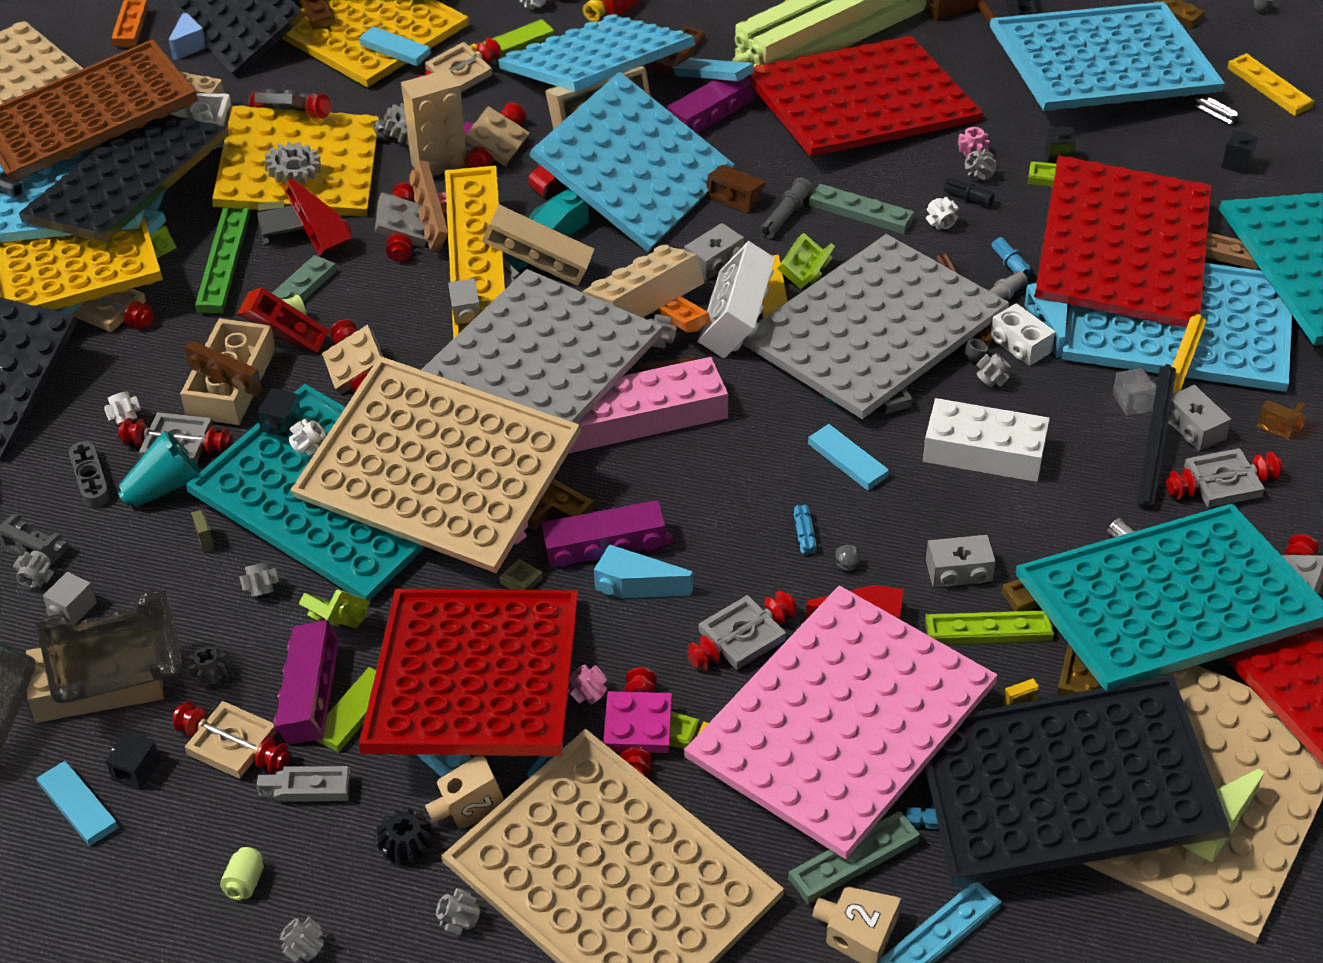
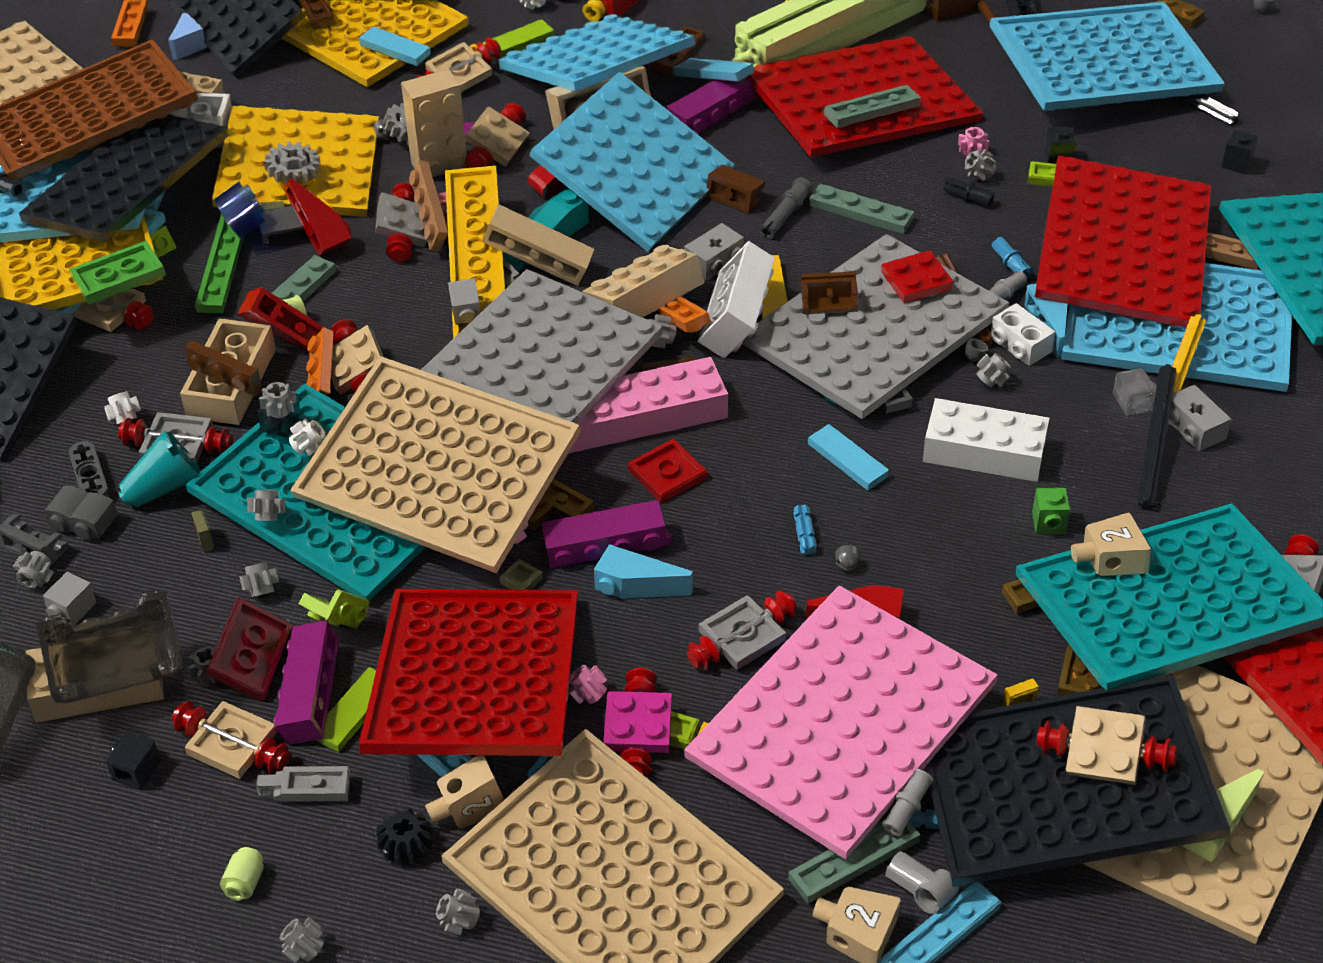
medium azure tile [36,761,118,847] -> none
plate [248,89,332,119] -> none
lime bracket [777,233,835,289] -> none
lime tile [925,611,1054,645] -> none
white gear [926,197,959,230] -> none
light grey brick [926,535,995,588] -> none
light grey plate [1166,448,1283,508] -> none
yellow tile [1227,54,1314,116] -> none
clear orange bracket [1257,400,1306,439] -> none
none -> dark grey brick [44,486,118,539]
none -> bright green plate [69,241,166,305]
none -> dark red tile [205,597,294,702]
none -> clear blue brick [214,181,266,239]
none -> light grey gear [247,490,285,521]
none -> light grey gear [259,382,297,418]
none -> orange plate [306,328,333,396]
none -> red tile [627,439,708,504]
none -> reddish brown hinge [801,271,858,314]
none -> sand green plate [824,85,921,128]
none -> red plate [881,250,954,304]
none -> light grey pin [882,769,933,837]
none -> light grey piece [886,851,959,914]
none -> bright green brick [1032,488,1070,534]
none -> tan plate [1037,706,1177,785]
none -> tan torso [1071,513,1151,576]

